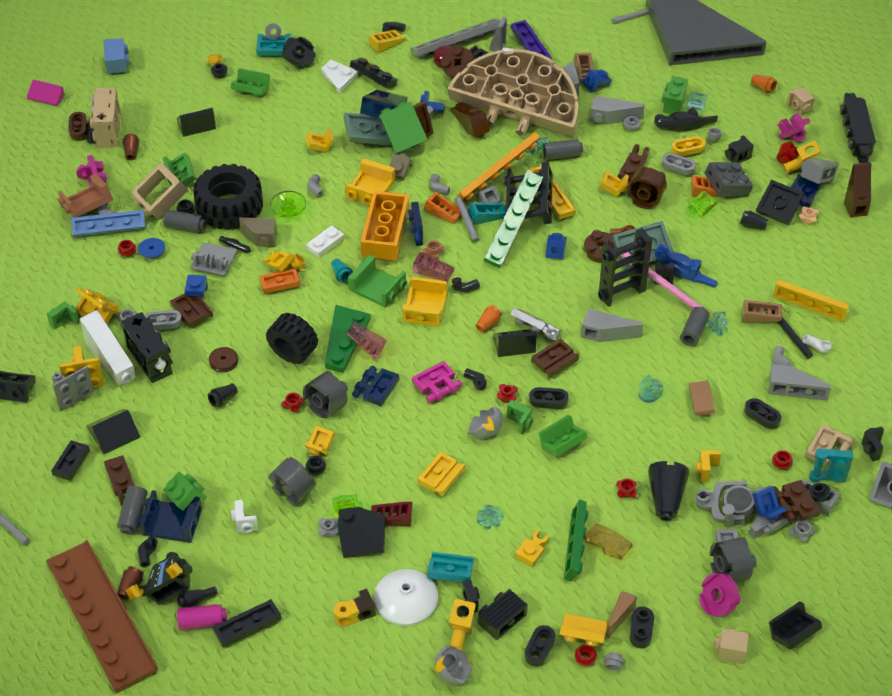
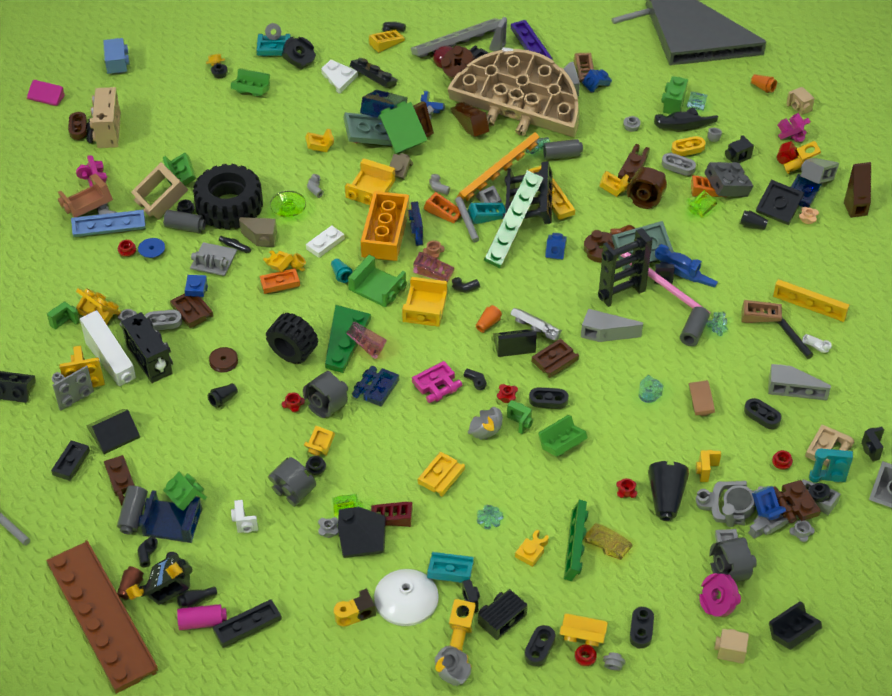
copper cone [122,134,140,160] -> none
slope [176,108,216,137] -> none
light grey slope [590,96,645,124] -> none
medium nougat slope [606,591,637,638] -> none
light grey arm [772,346,792,366] -> none
black hinge [840,93,876,163] -> none

